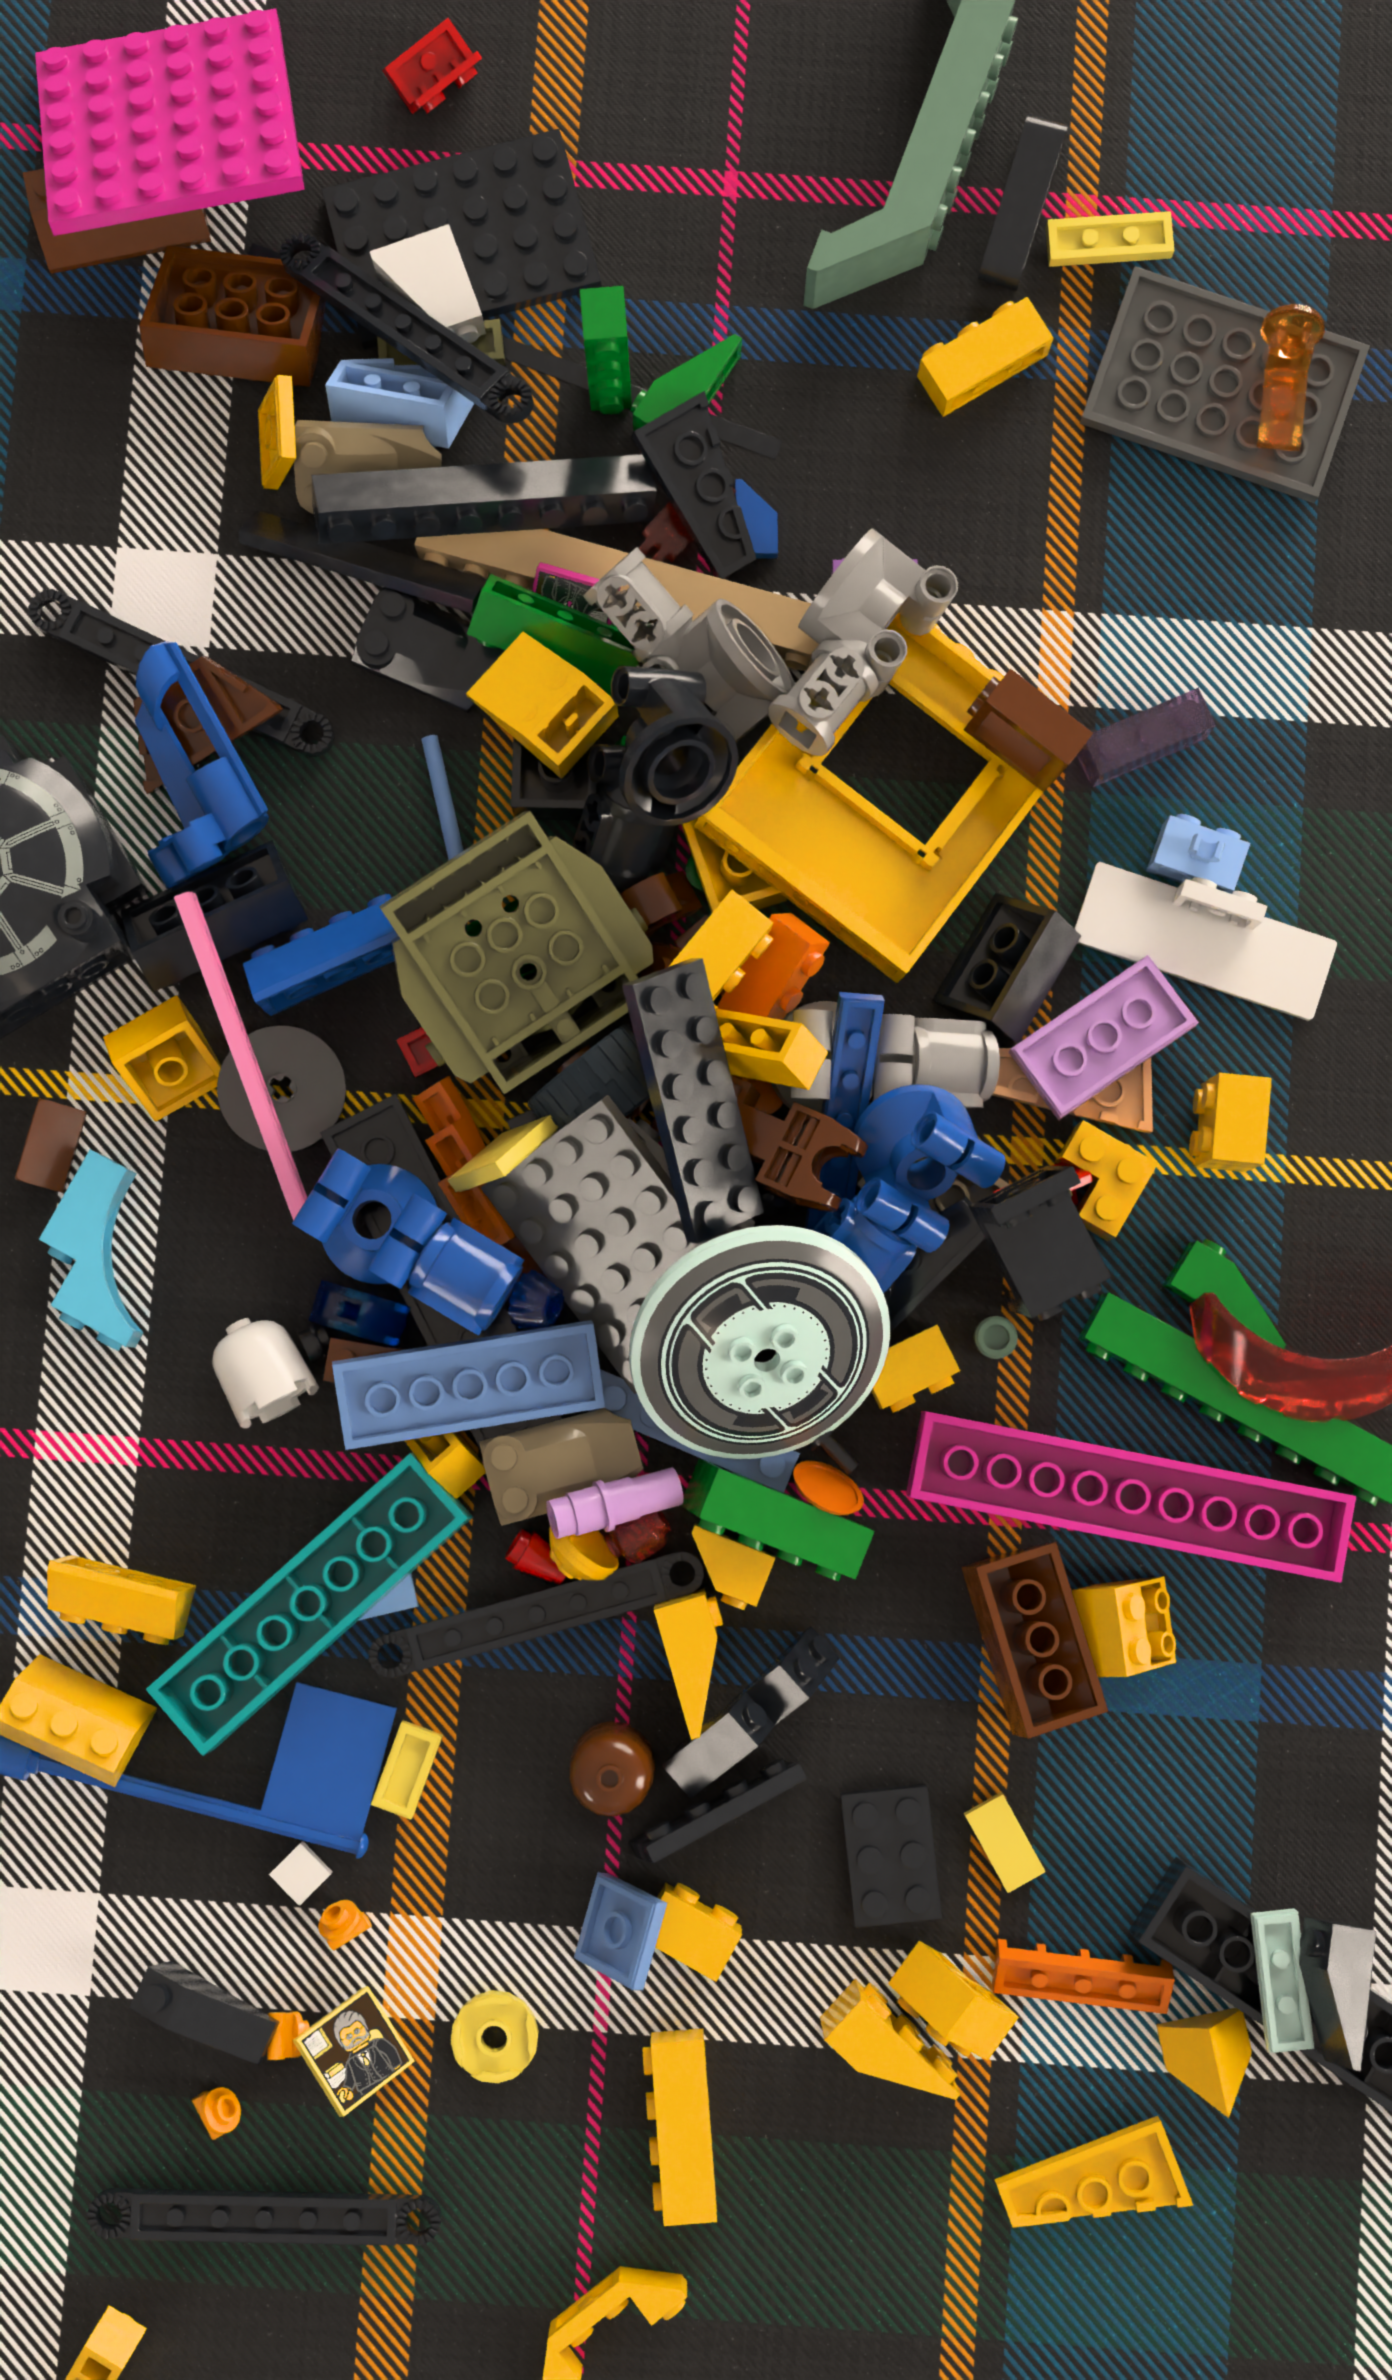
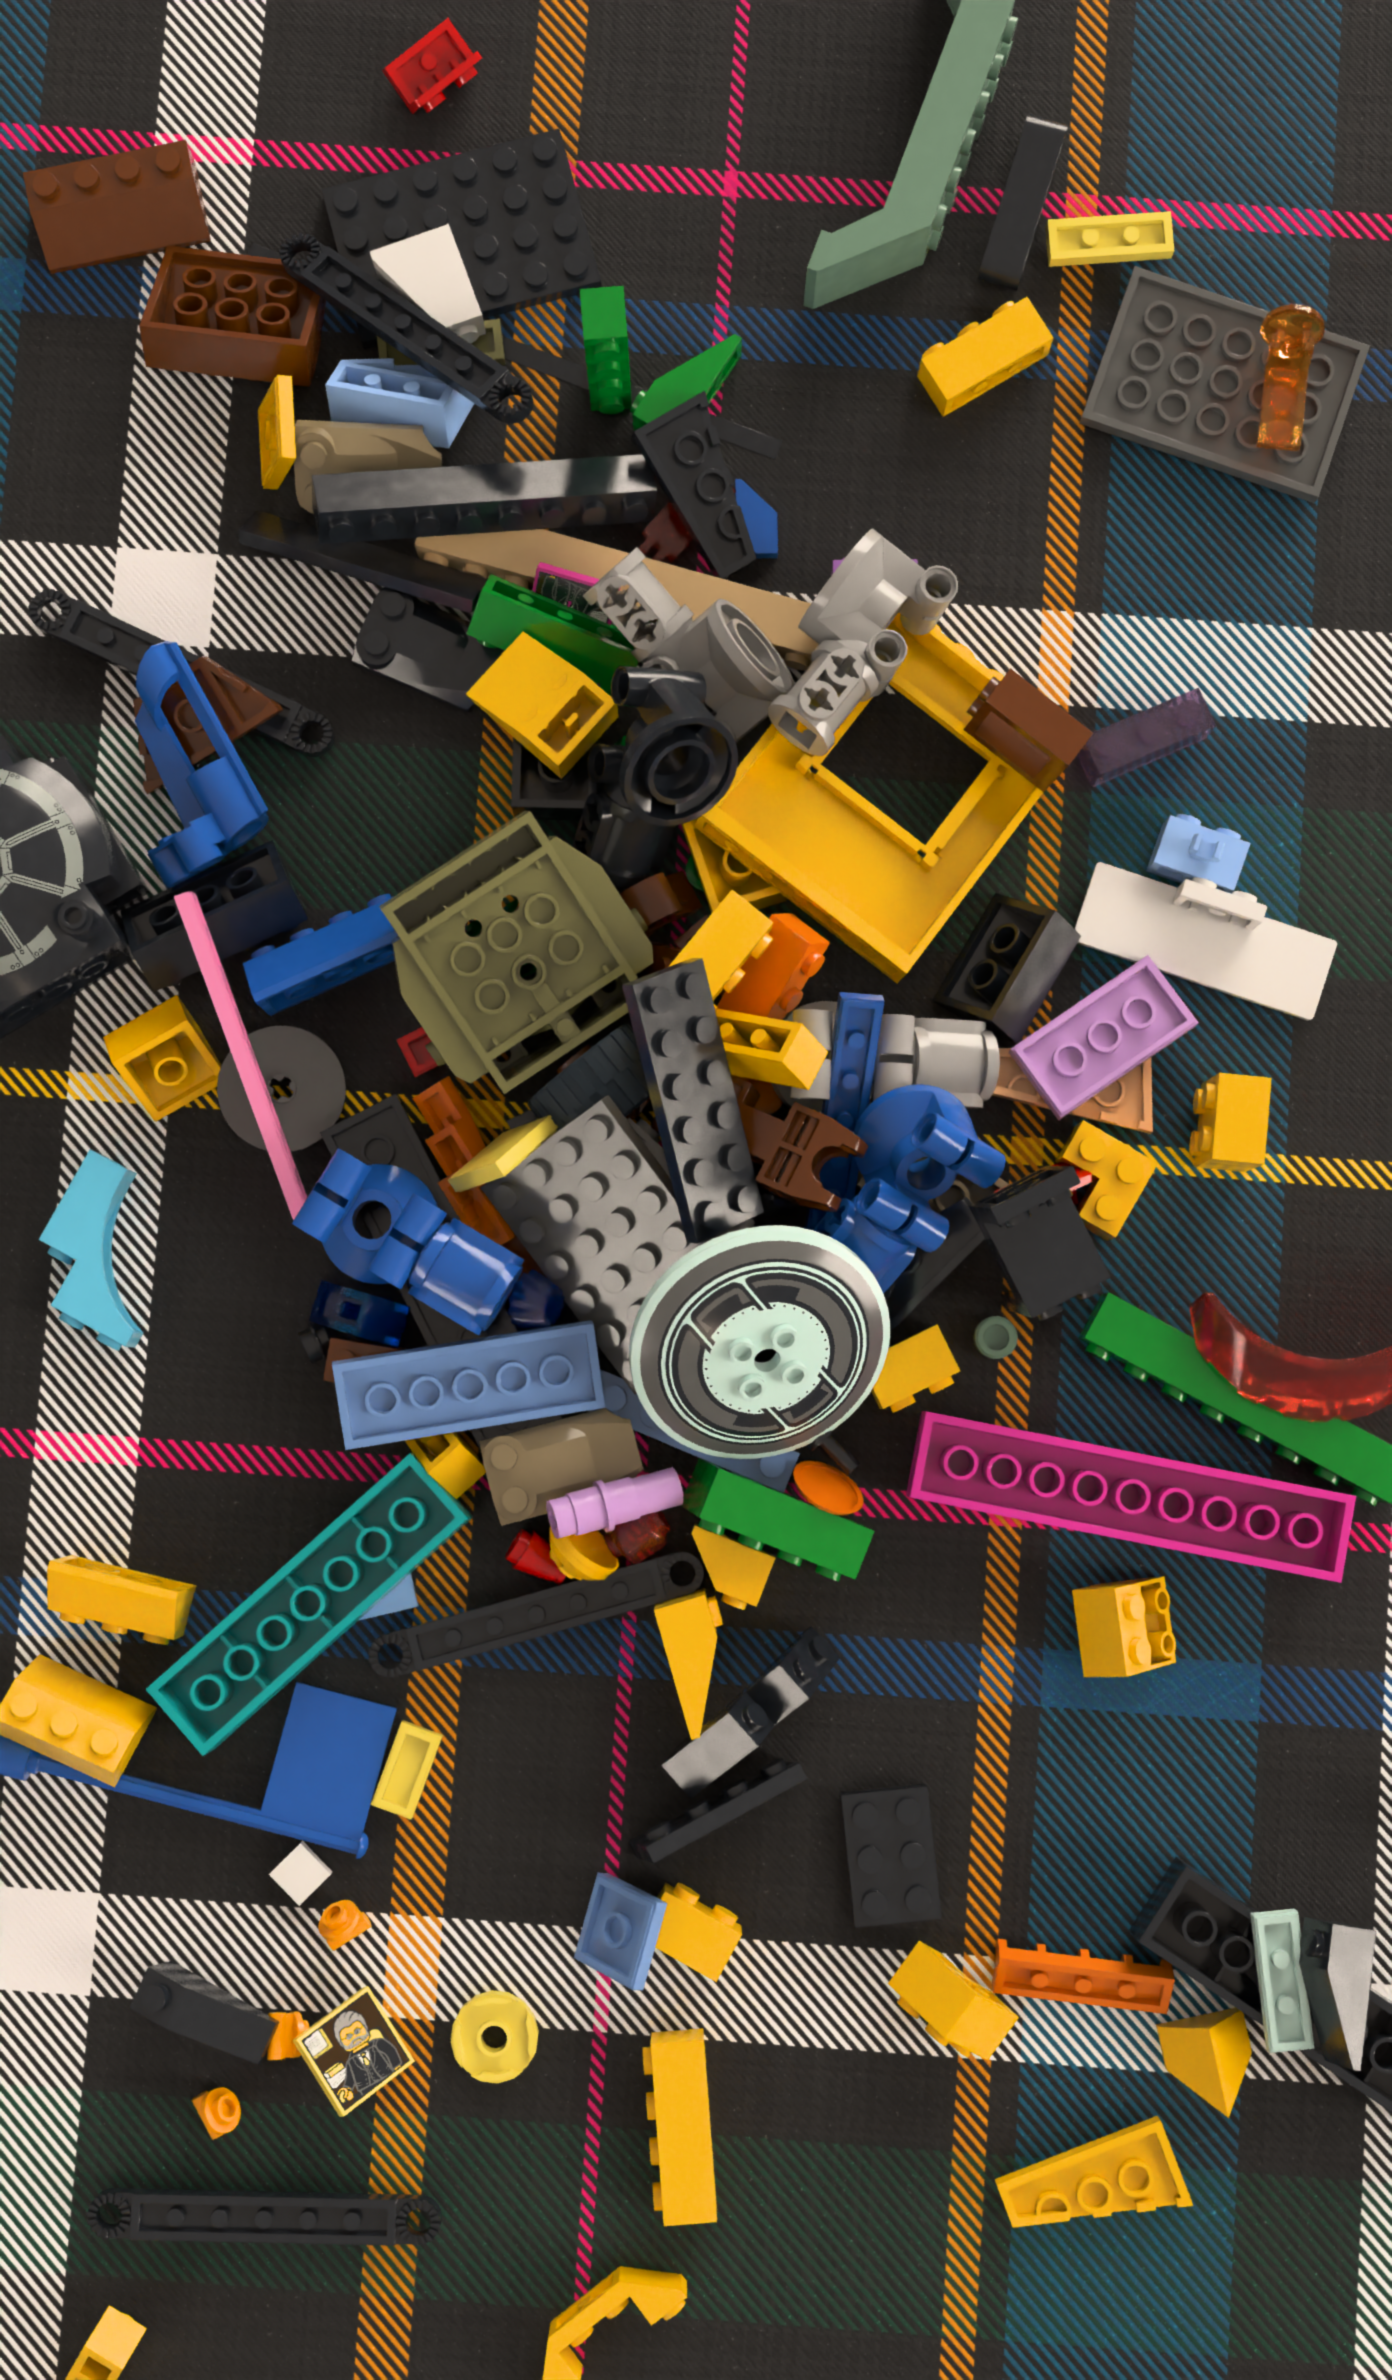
reddish brown slope [15,1098,87,1193] -> none
dark pink plate [35,8,305,236] -> none
white cylinder [212,1318,319,1428] -> none
medium blue bar [421,735,464,860] -> none
reddish brown cylinder [569,1721,656,1817] -> none
yellow slope [820,1978,960,2100] -> none
reddish brown slope [961,1542,1108,1739] -> none
light yellow tile [964,1792,1045,1893] -> none
green slope [1163,1239,1286,1353] -> none

